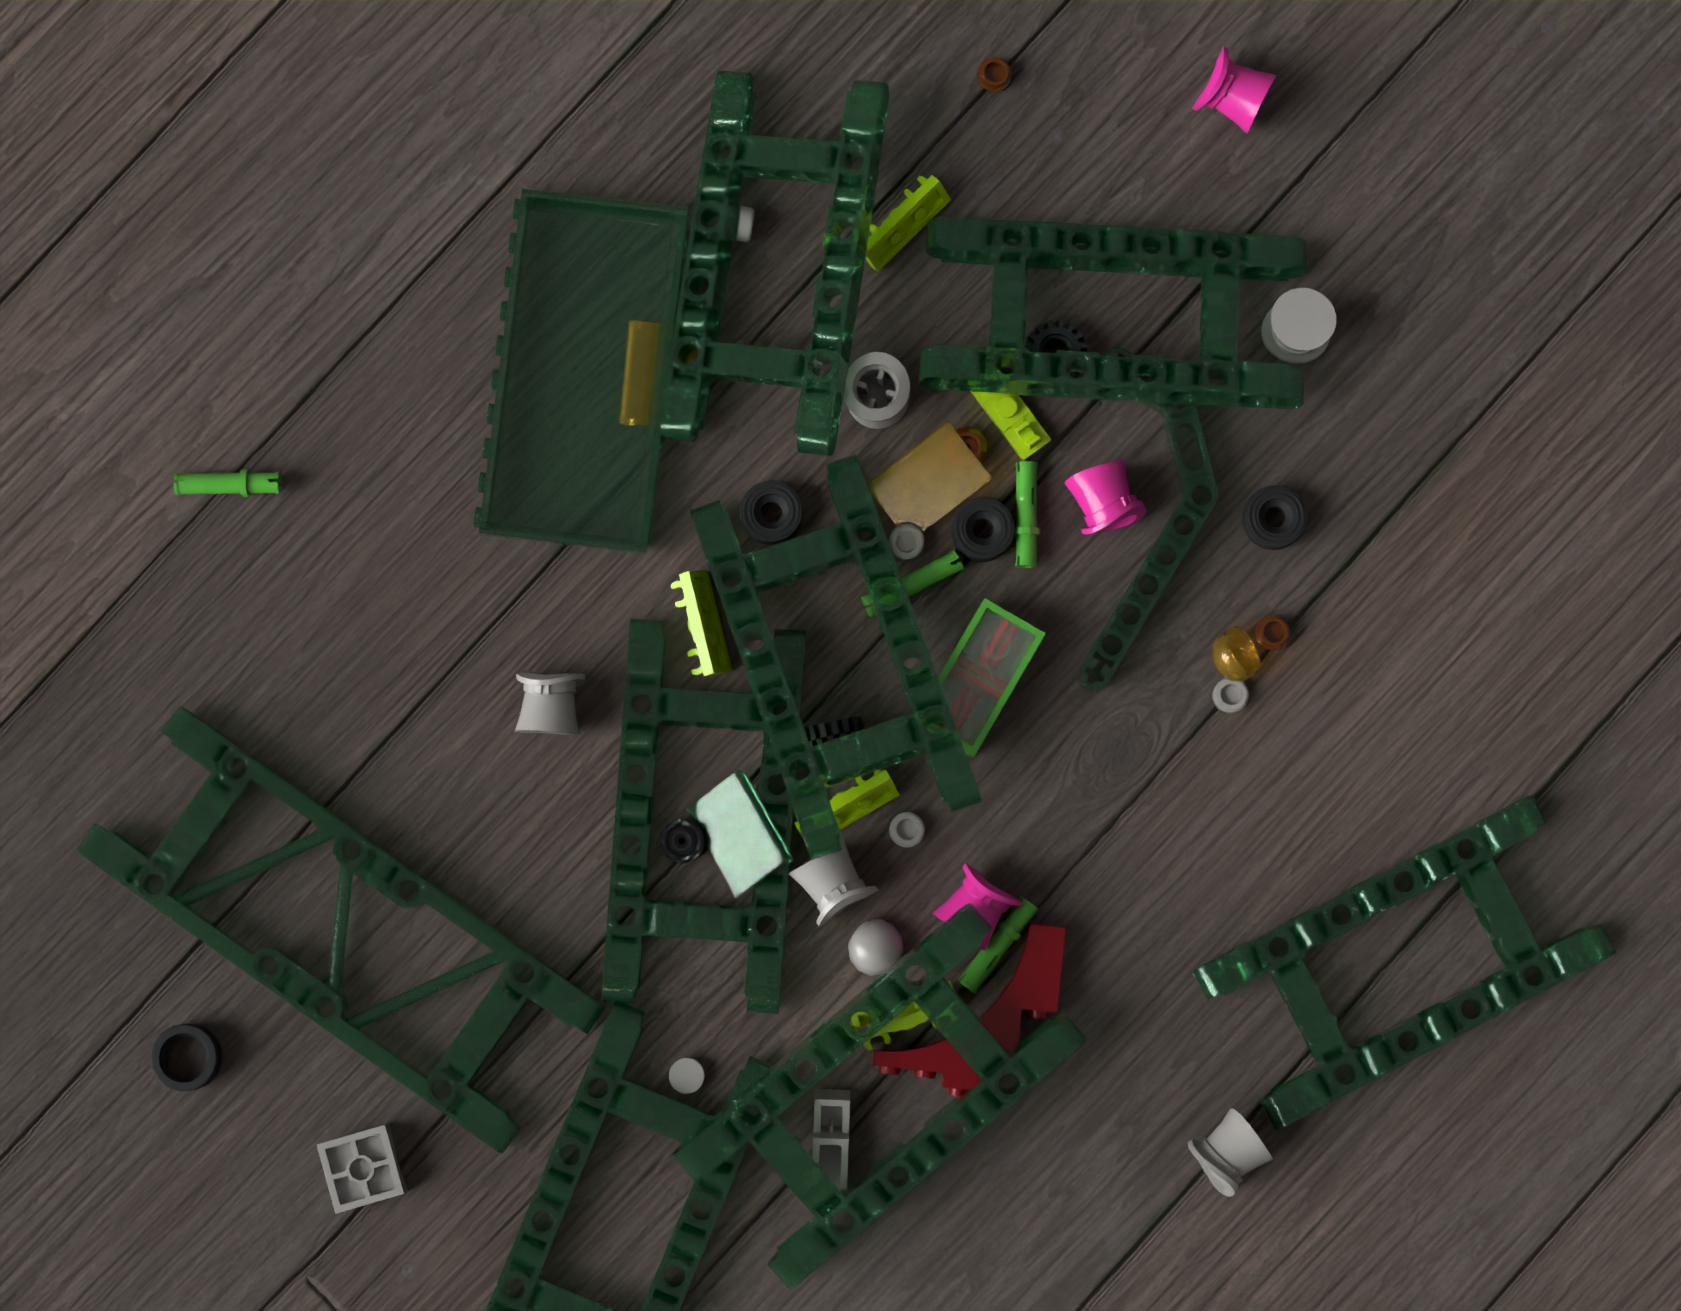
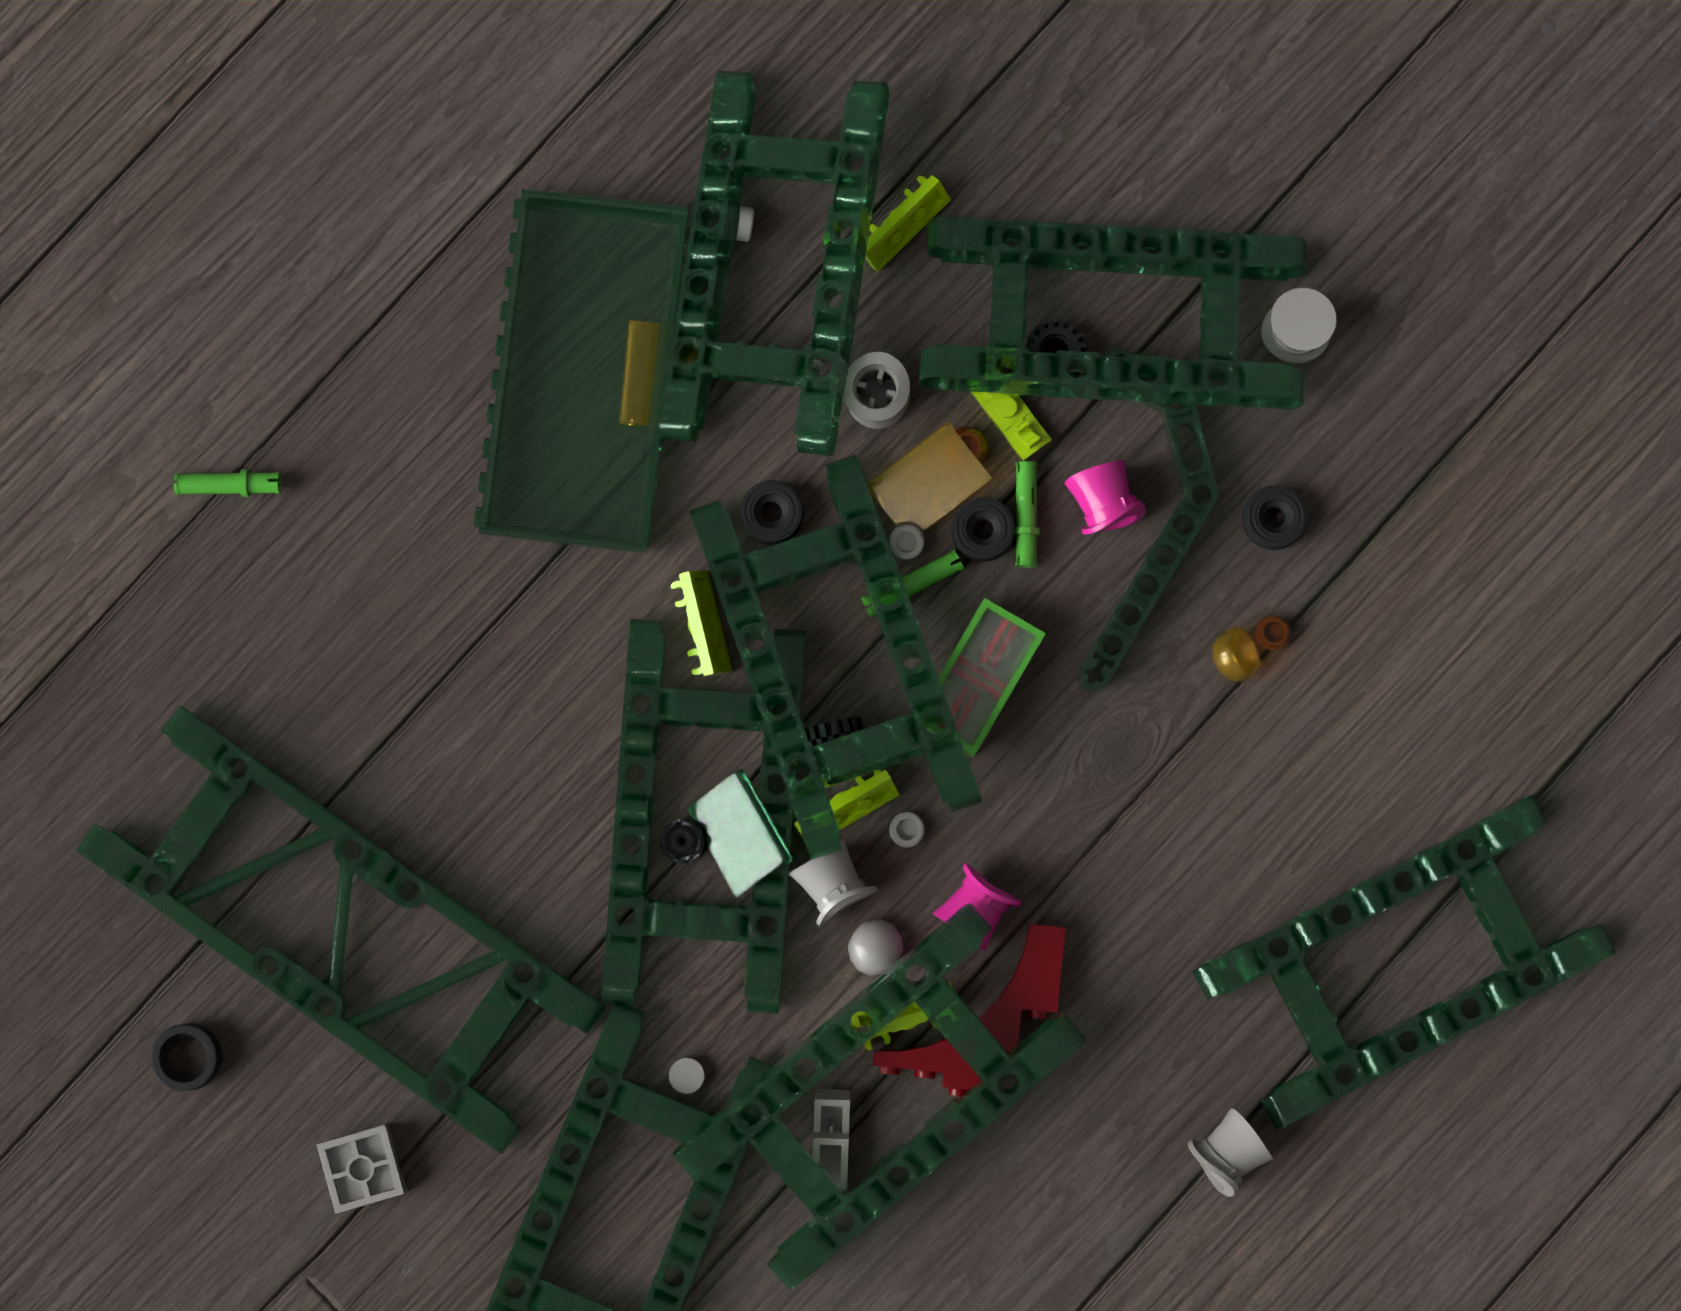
light grey hat [514,671,586,735] -> none
bright green pin [957,896,1039,994] -> none
reddish brown plate [977,57,1012,92] -> none
dark pink hat [1192,46,1277,133] -> none
light grey tile [1212,677,1249,713] -> none

